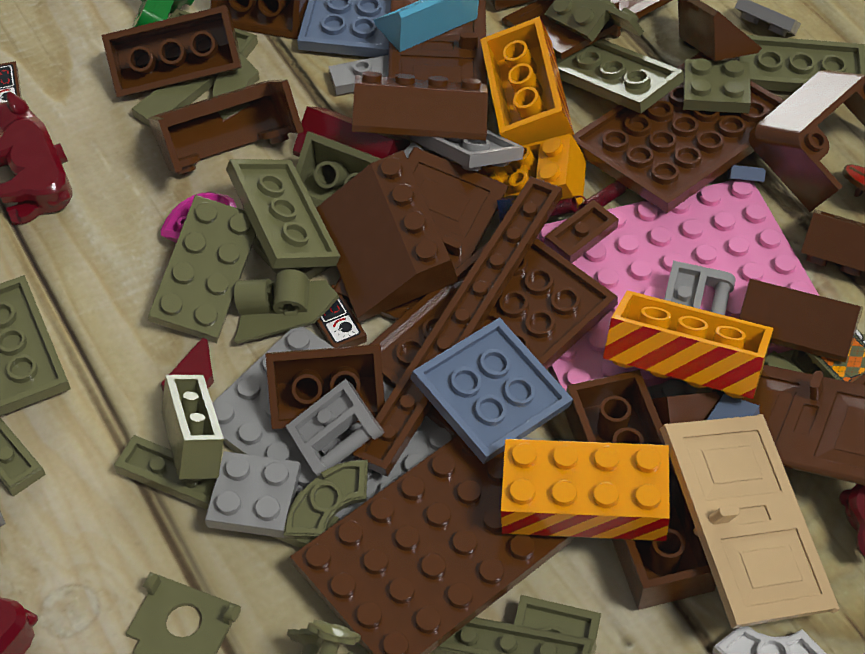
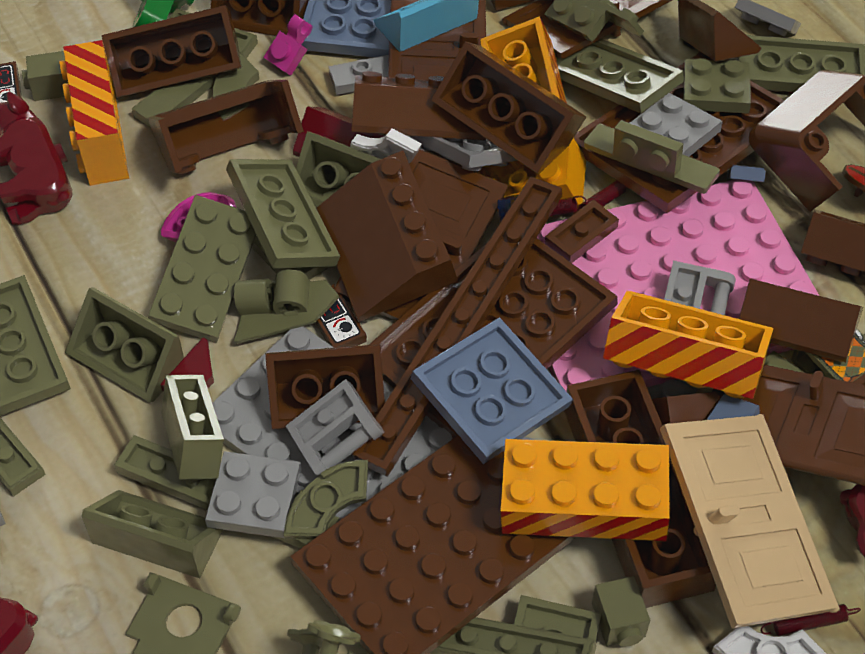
none -> olive brick [22,51,68,101]
none -> light orange brick [59,40,129,186]
none -> olive slope [65,287,184,403]
none -> olive slope [82,490,223,579]
none -> dark pink plate [264,14,313,75]
none -> white tile [350,128,422,163]
none -> reddish brown slope [431,41,586,174]
none -> olive bracket [584,120,720,194]
none -> olive brick [592,576,650,647]
none -> light grey plate [630,93,722,157]
none -> dark red piece [760,604,861,636]

